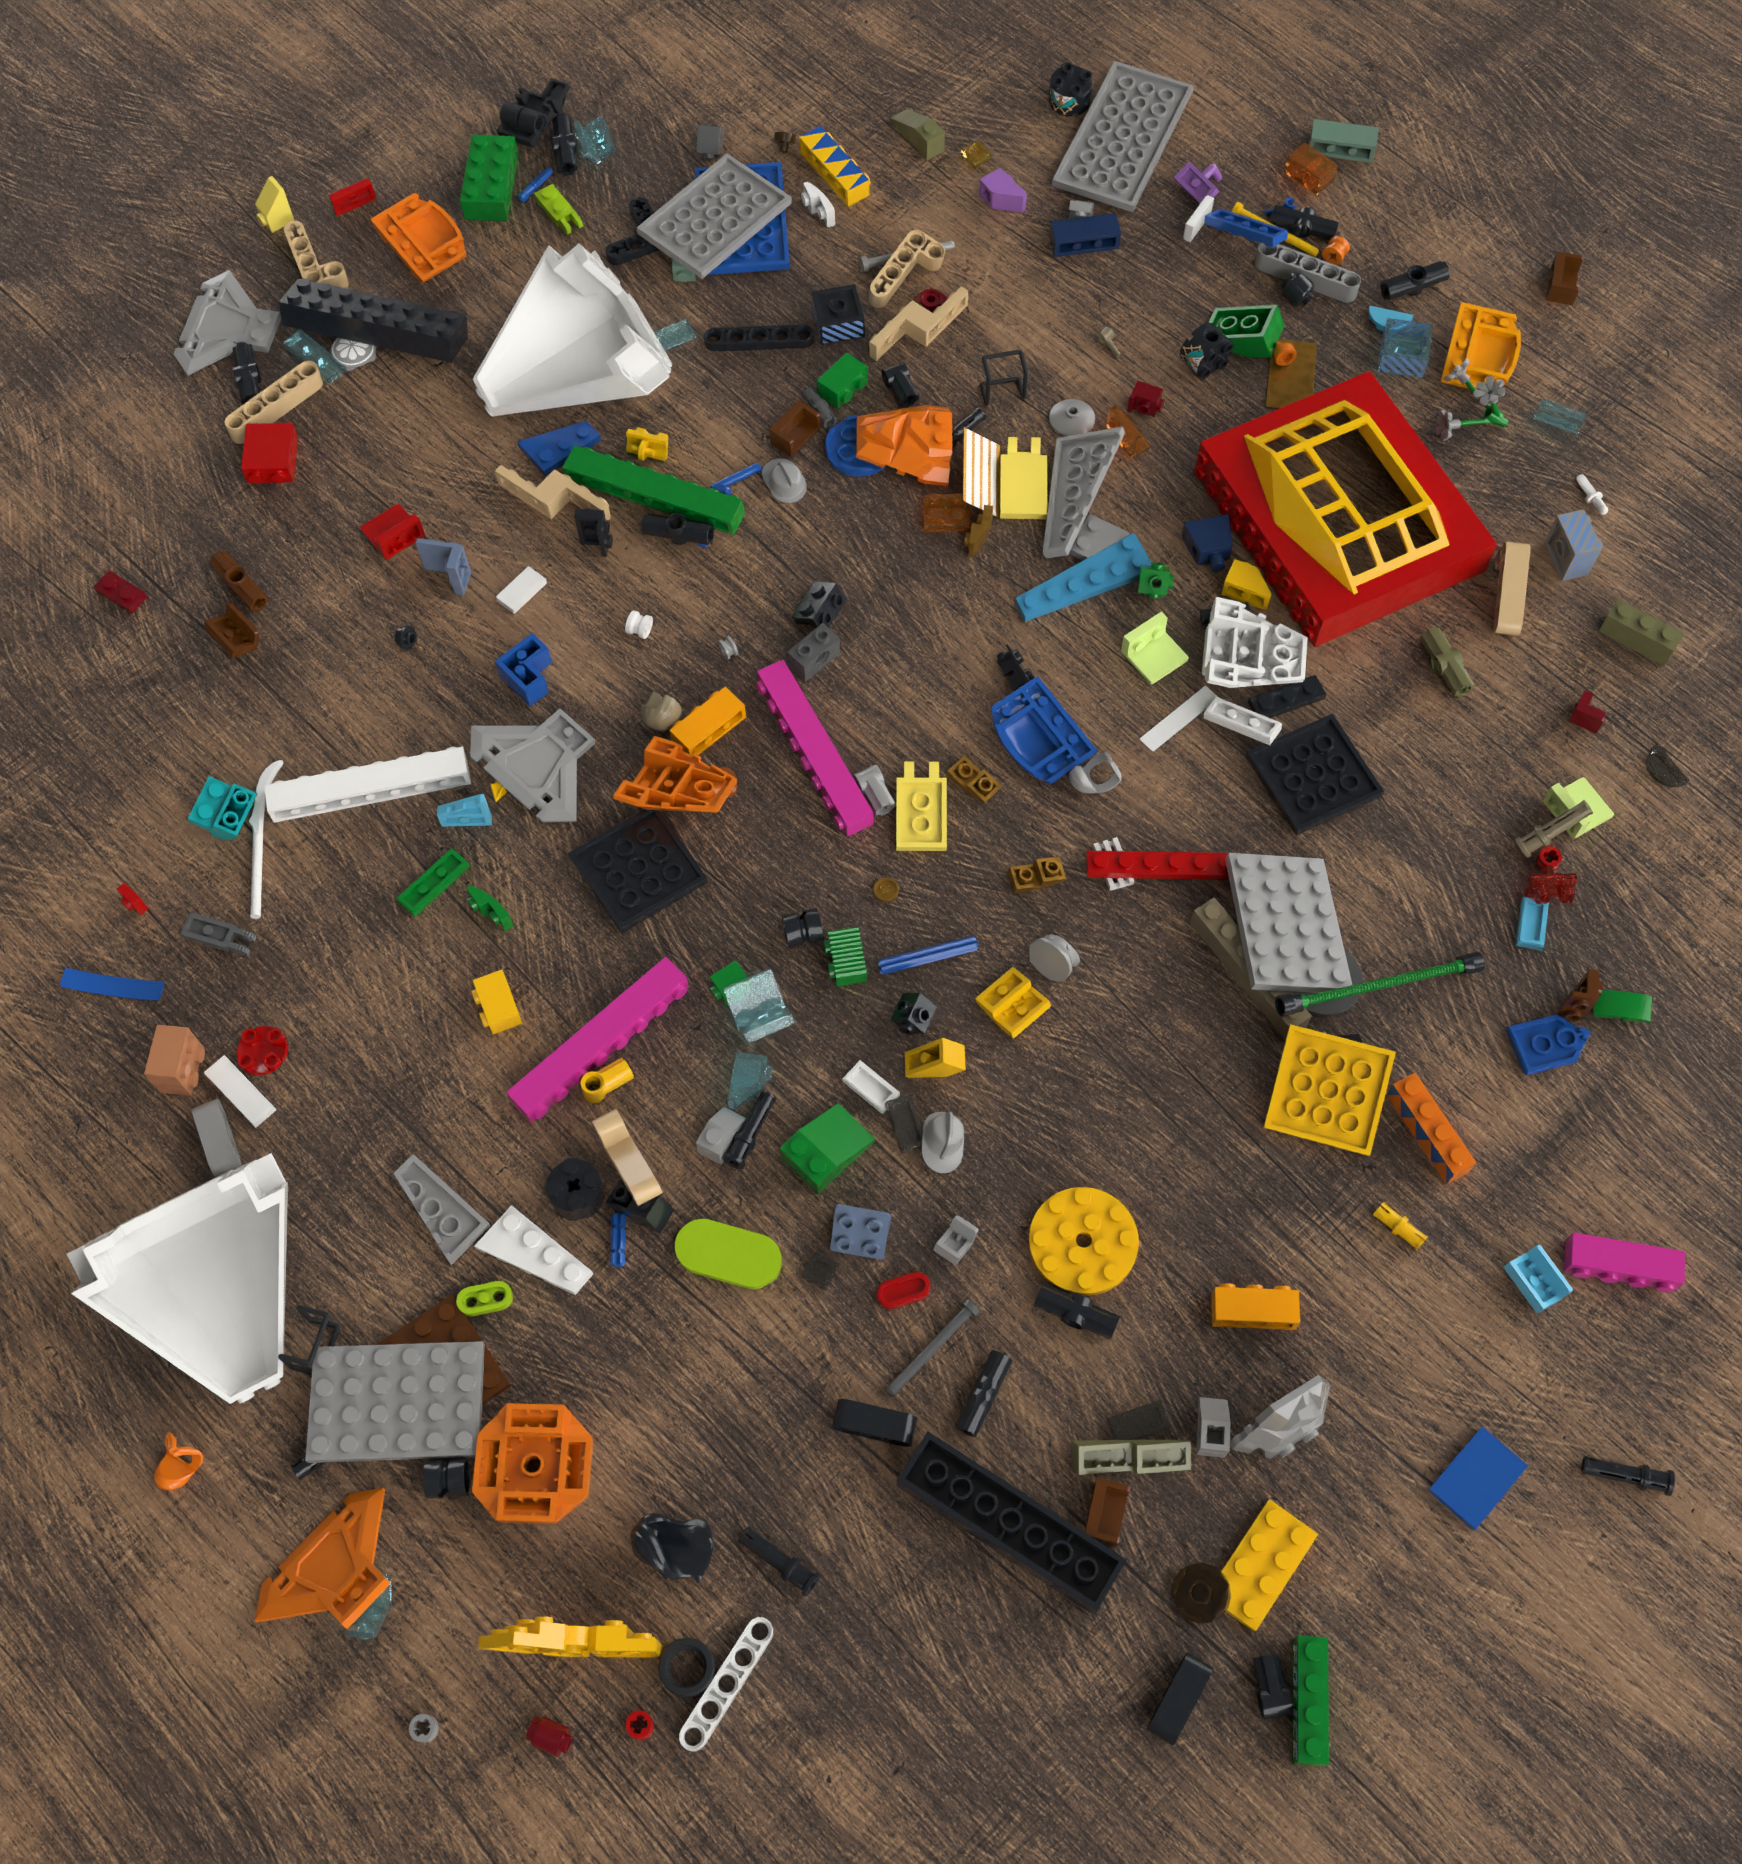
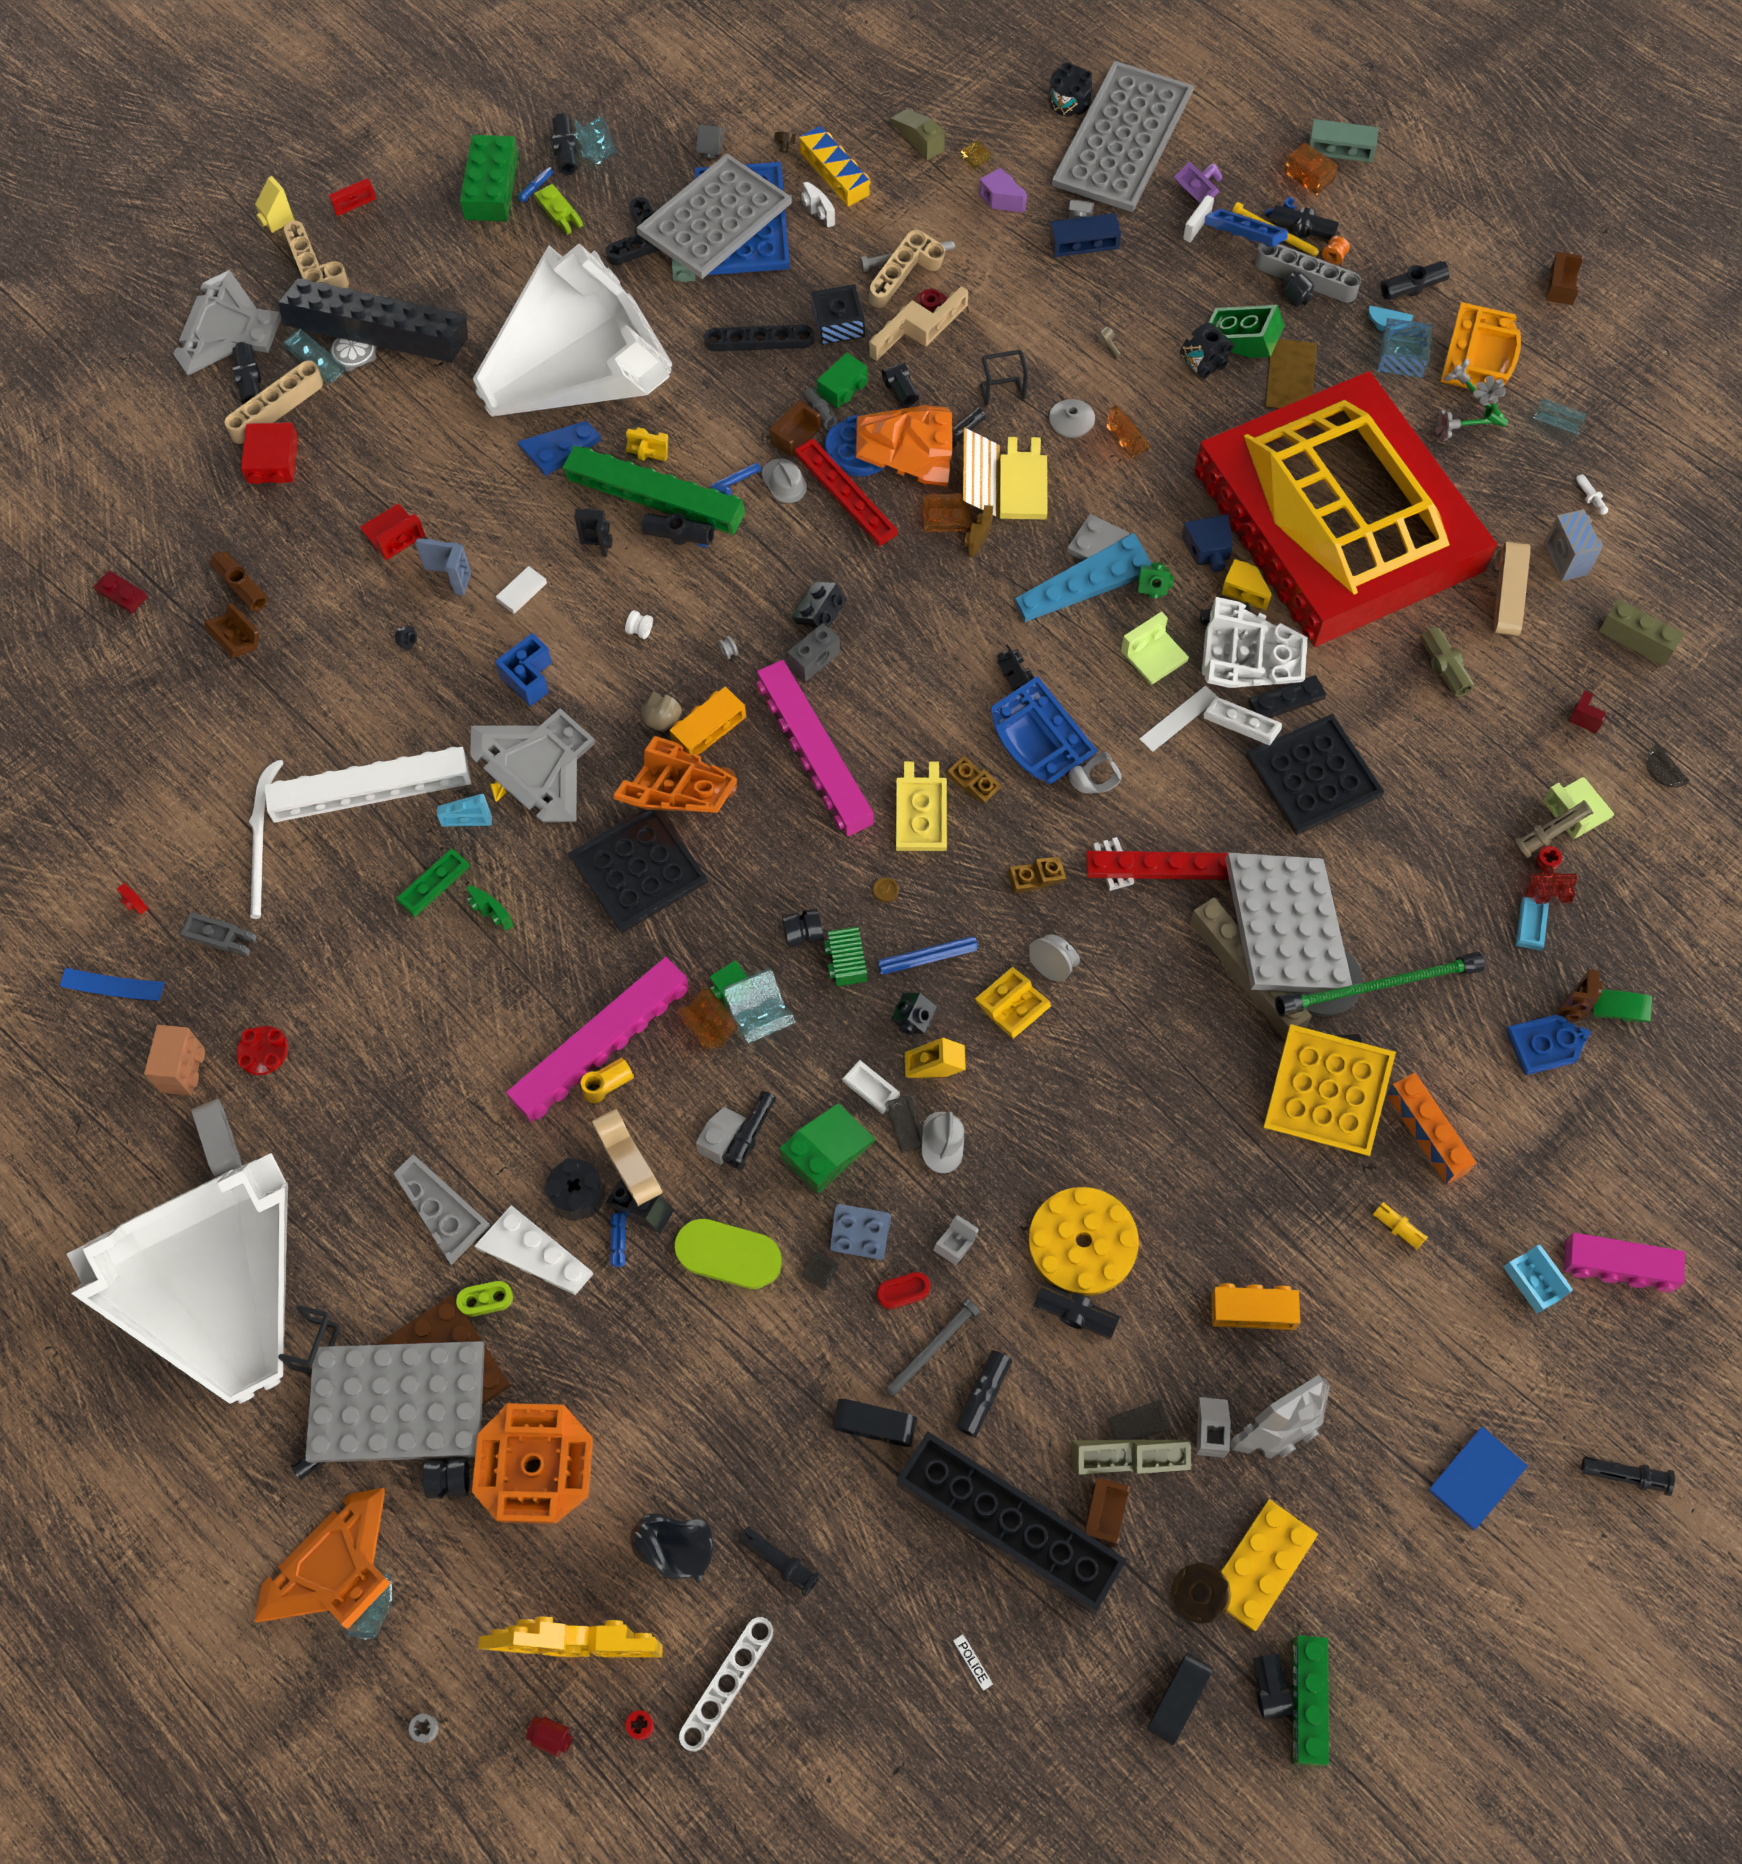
orange piece [154,1432,203,1491] -> none
teal brick [187,776,258,840] -> none
white tile [204,1055,276,1128] -> none
orange slope [370,193,466,283] -> none
yellow brick [471,970,523,1035] -> none
tan bracket [495,465,611,520] -> none
black plate [496,78,570,148] -> none
clear light blue tile [654,319,696,350] -> none
black tyre [658,1637,716,1698] -> none
clear light blue slope [727,1052,773,1111] -> none
light grey piece [853,764,895,816] -> none
light grey wing [1043,427,1125,559] -> none
dark red brick [1127,380,1165,417] -> none
orange tile [1272,341,1297,366] -> none
none -> clear orange bracket [677,988,740,1049]
none -> red plate [795,438,898,547]
none -> white sticker [953,1634,993,1691]

